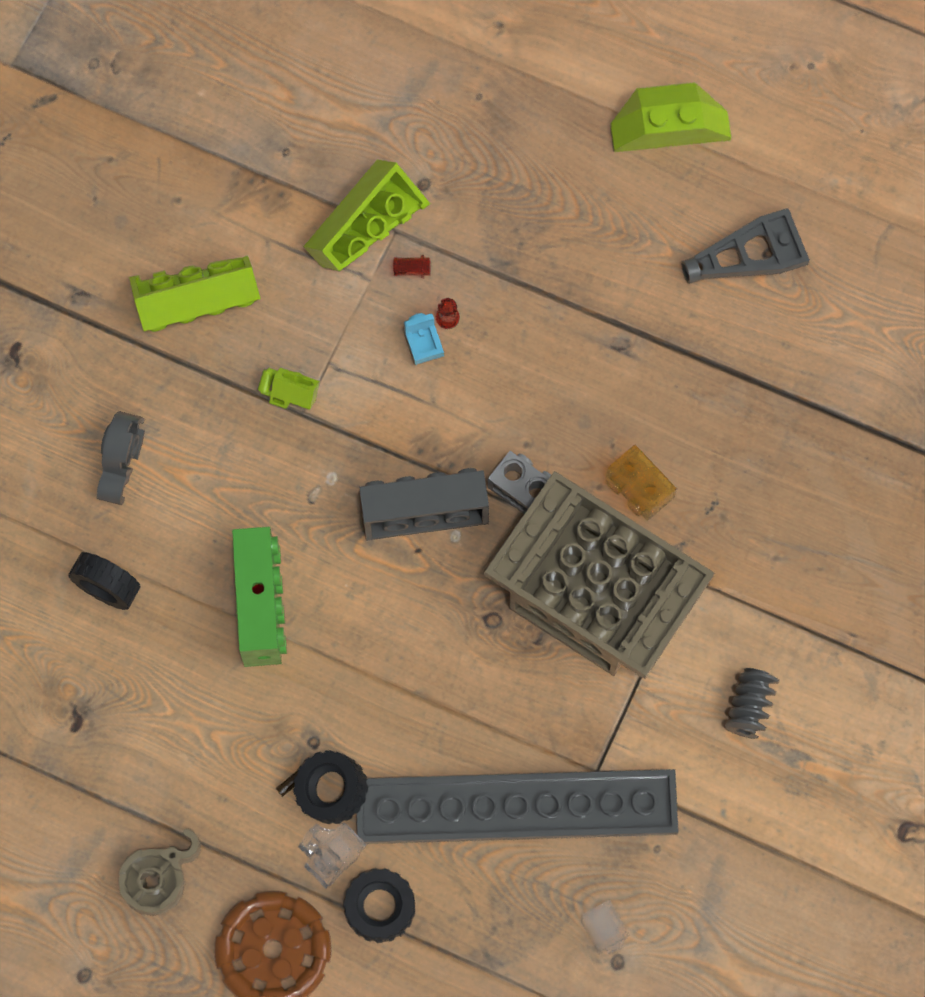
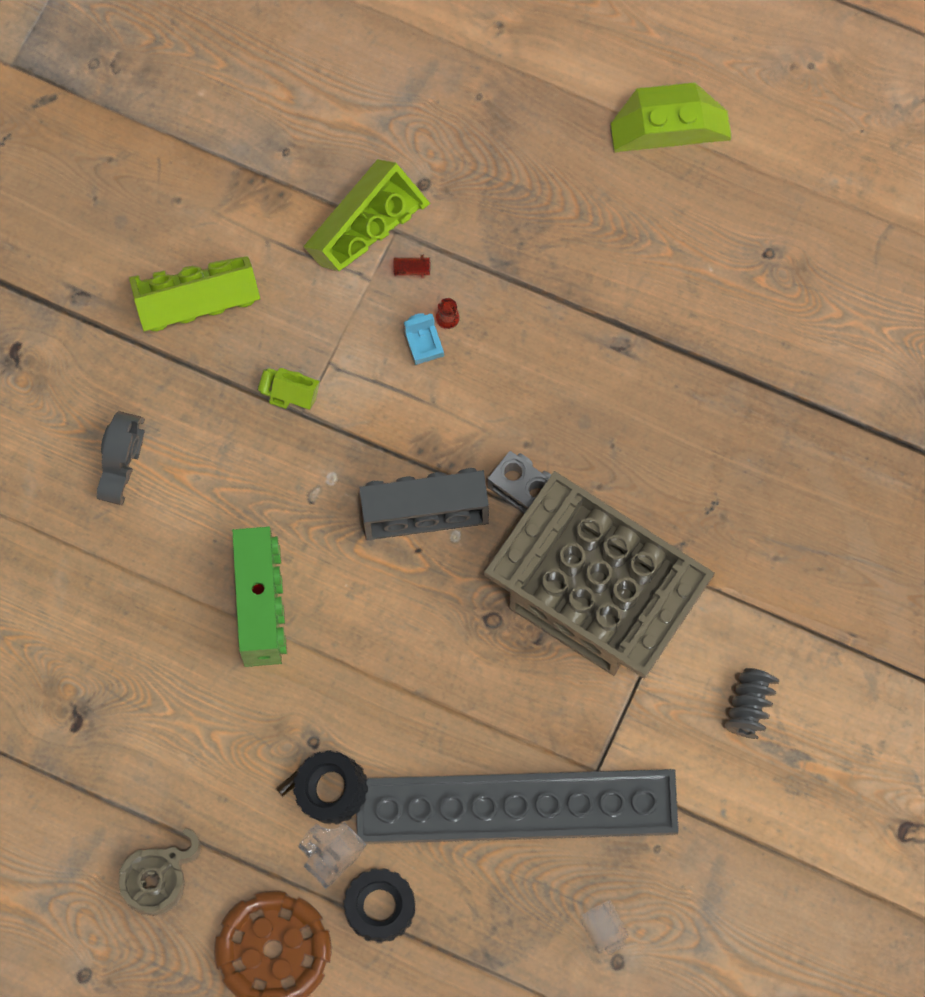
black tyre [68,552,141,610] -> none
clear yellow brick [606,445,677,521] -> none
dark grey plate [681,208,810,284] -> none

